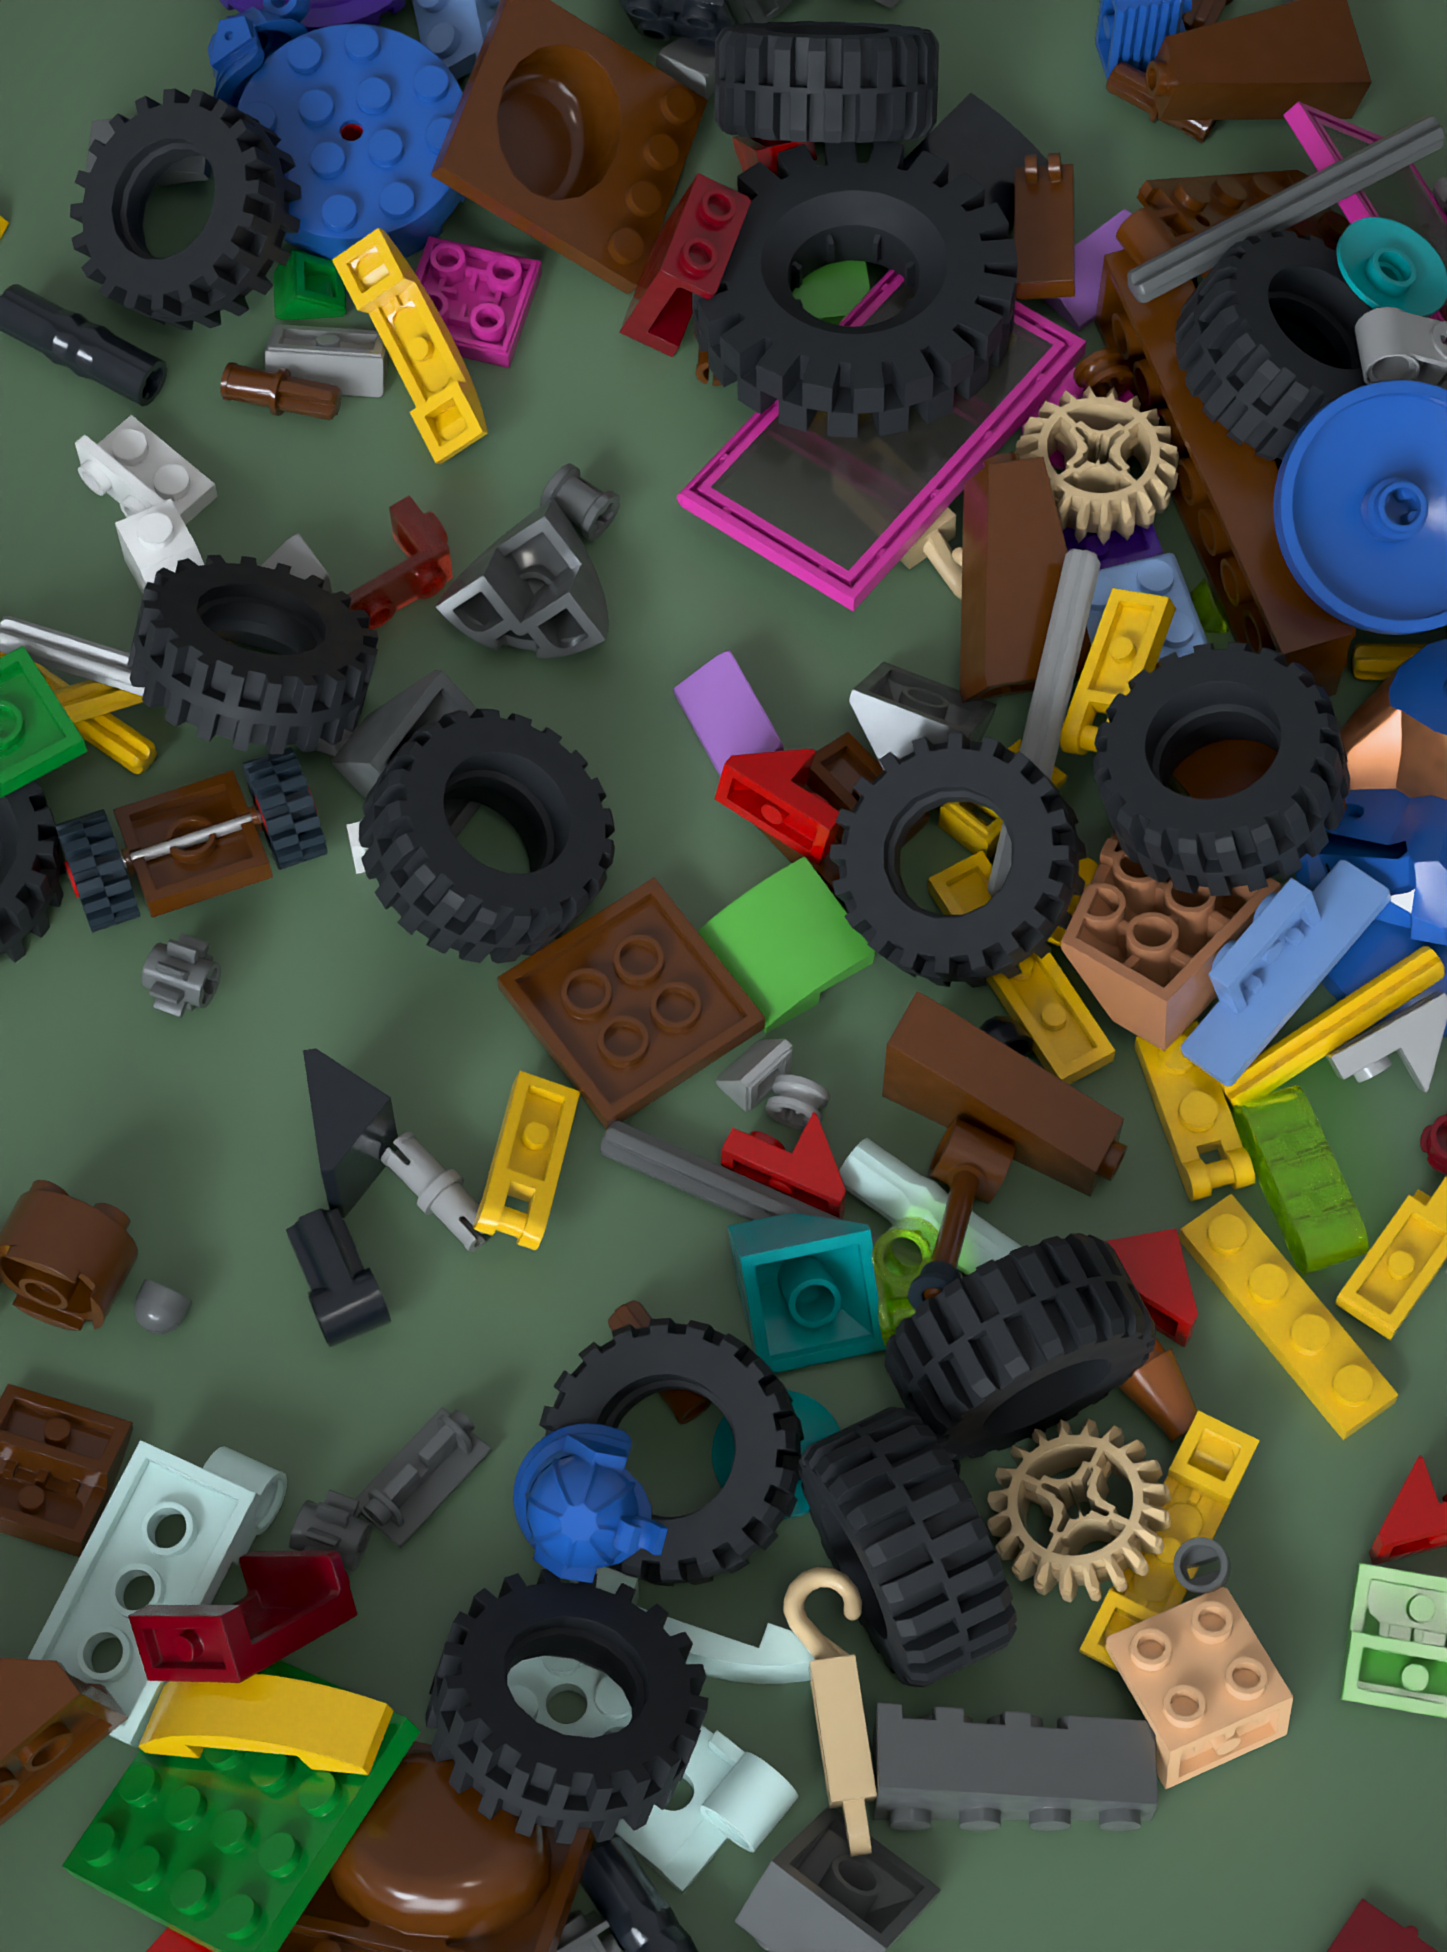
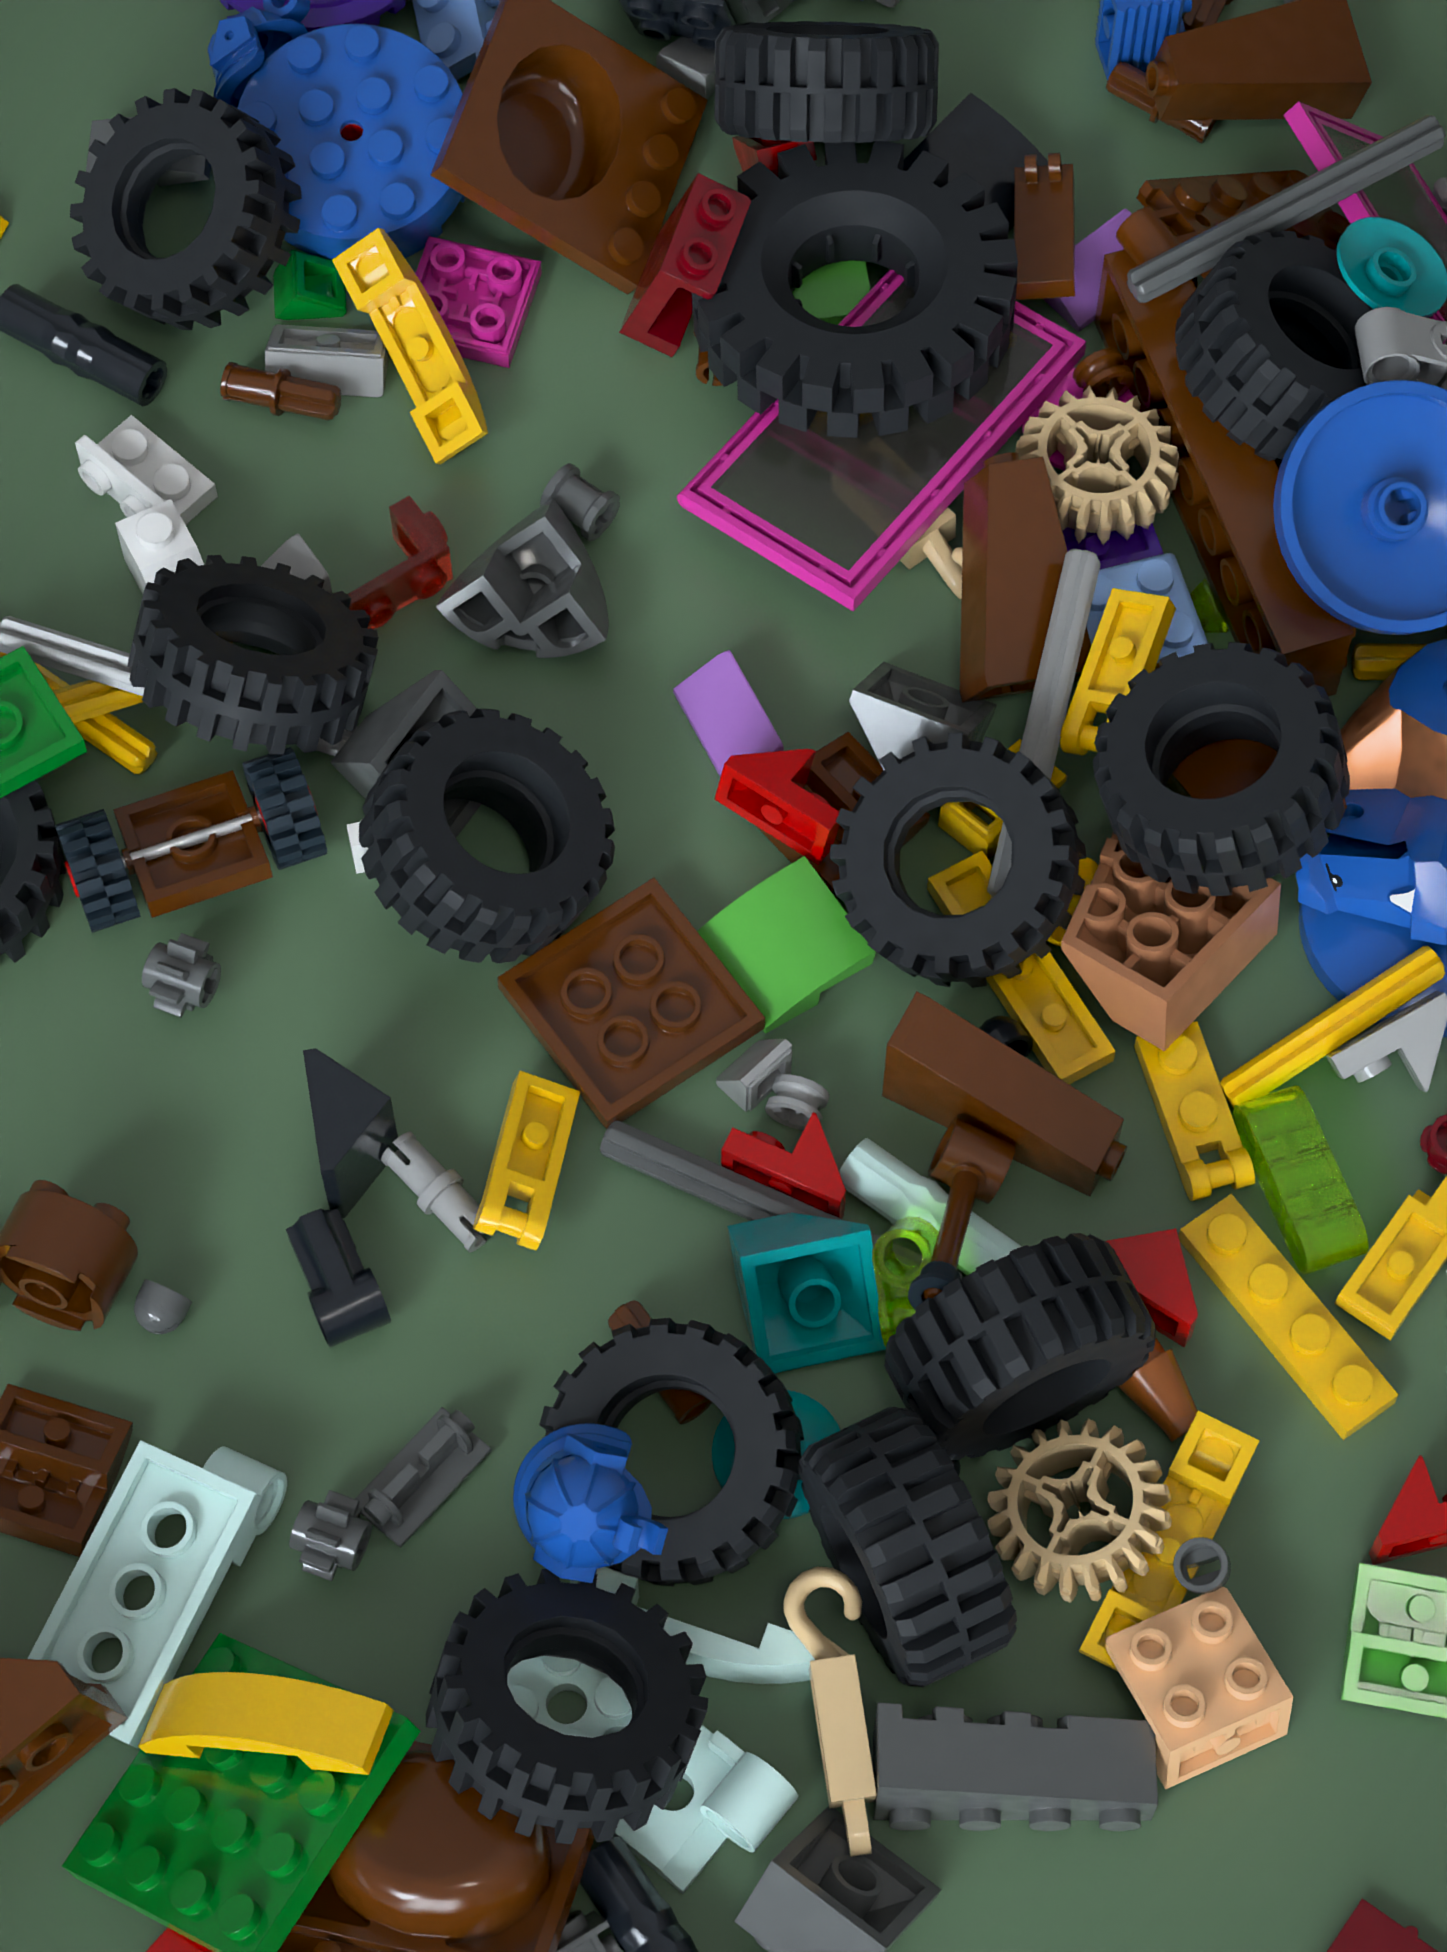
dark red panel [128,1550,358,1683] -> none
medium blue bracket [1181,860,1391,1087] -> none

